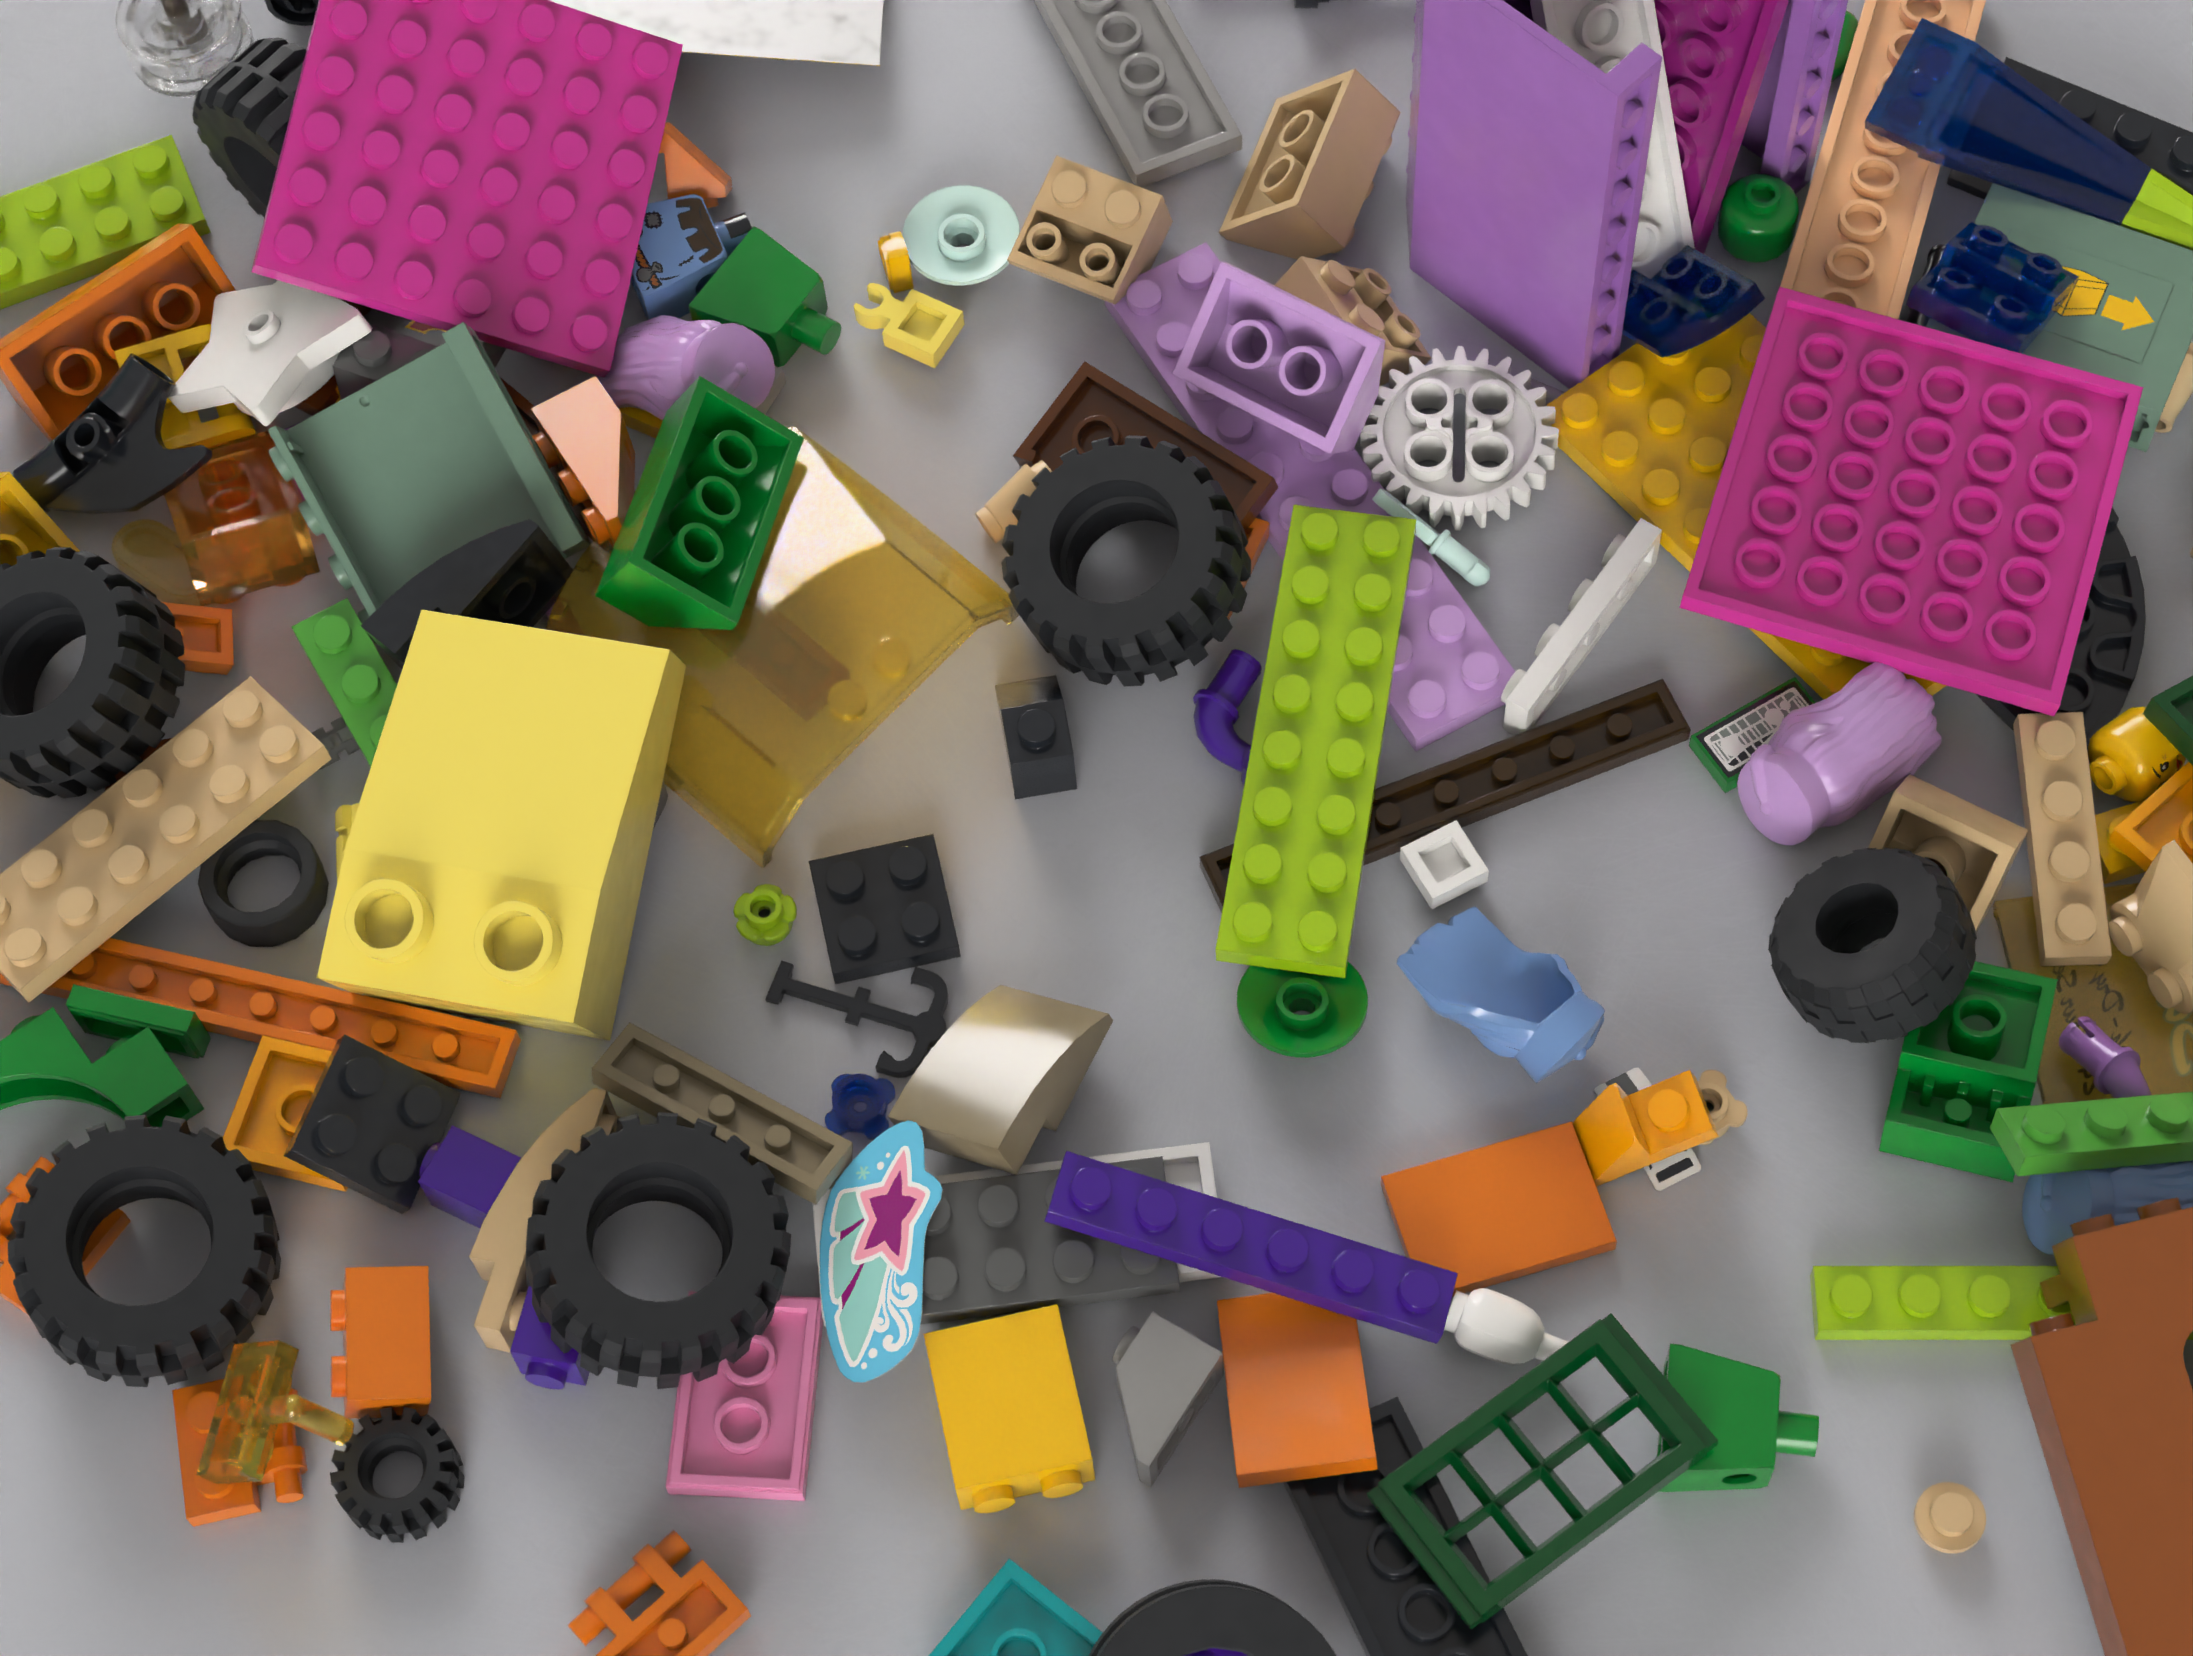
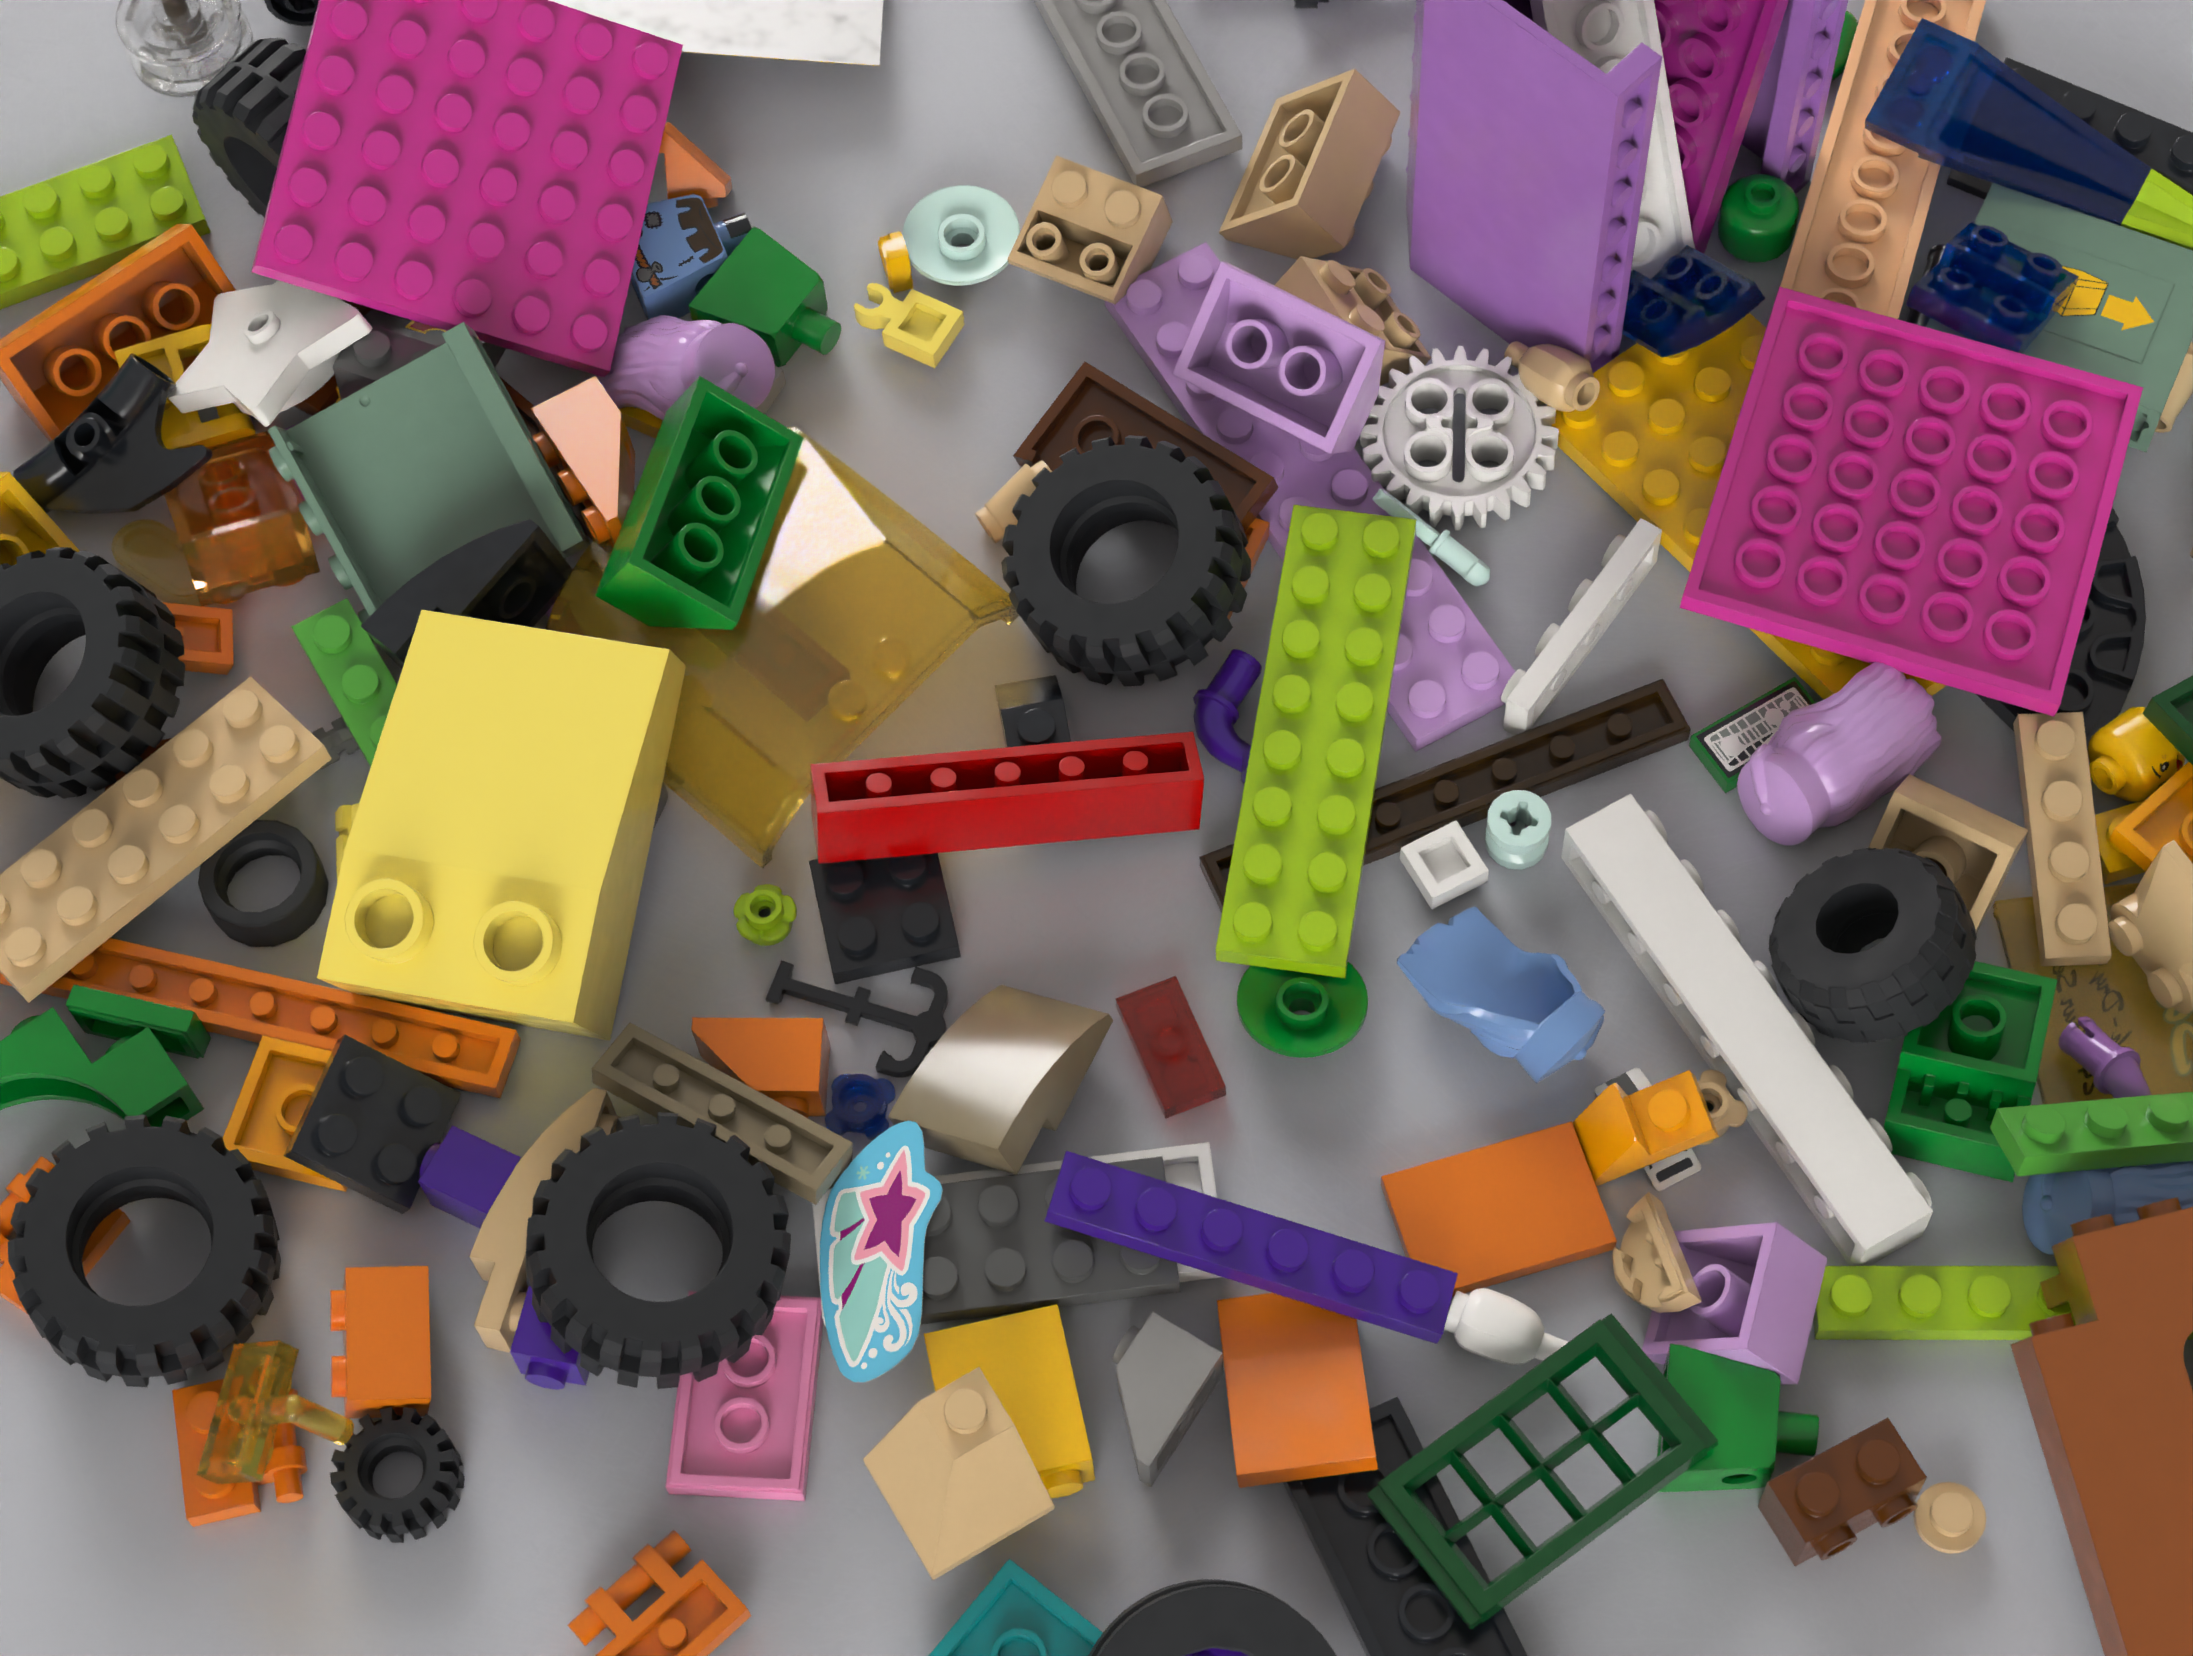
none -> orange slope [691,1017,830,1118]
none -> red brick [810,731,1204,864]
none -> tan slope [863,1367,1055,1580]
none -> clear red plate [1115,976,1226,1119]
none -> light aqua wheel [1485,790,1551,870]
none -> tan plant [1504,341,1600,412]
none -> white brick [1561,794,1933,1266]
none -> tan plate [1612,1192,1702,1313]
none -> lavender slope [1642,1222,1827,1385]
none -> reddish brown brick [1758,1417,1927,1566]

